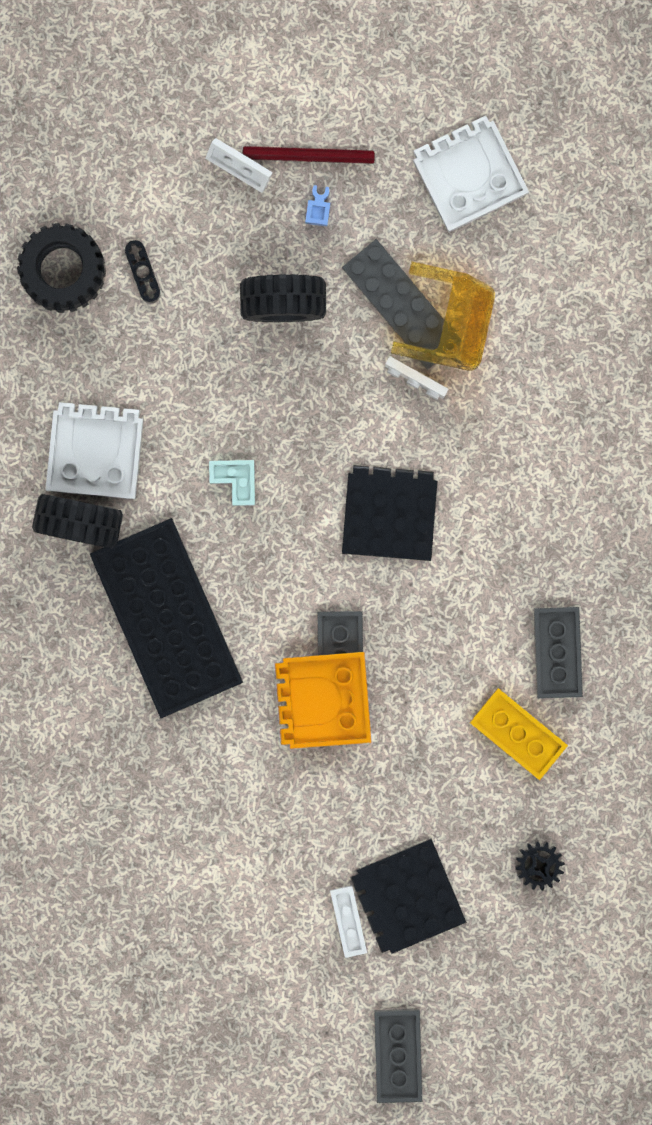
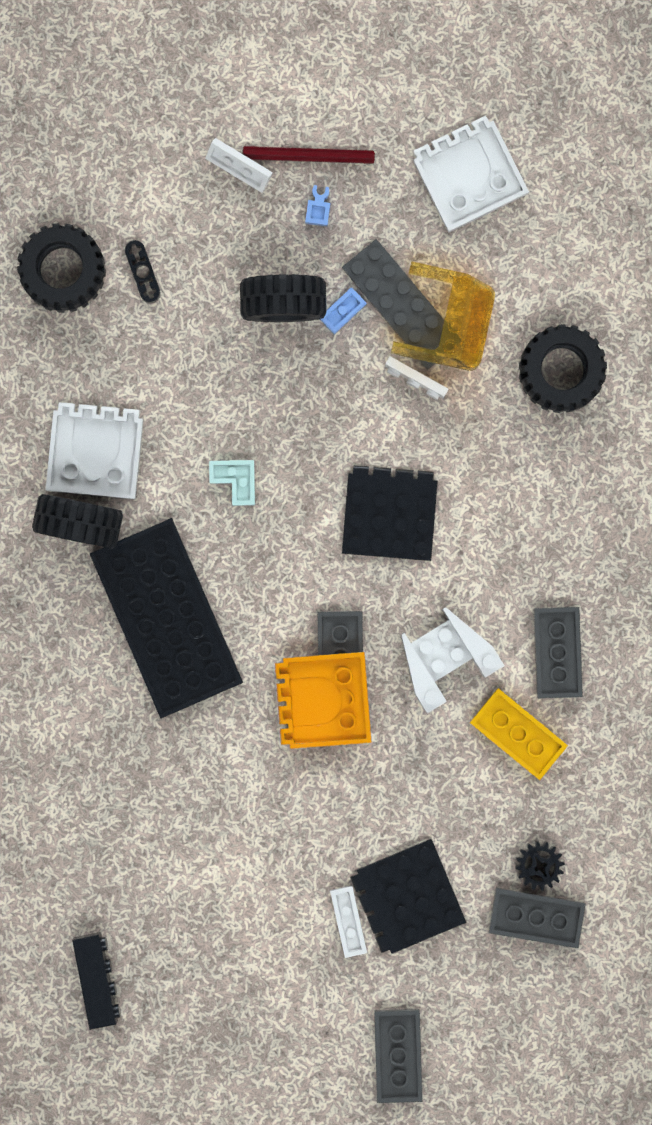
none -> black brick [72,932,121,1030]
none -> light blue plate [320,287,367,335]
none -> white wedge [401,607,505,713]
none -> dark grey plate [488,888,586,948]
none -> black tyre [519,324,607,413]

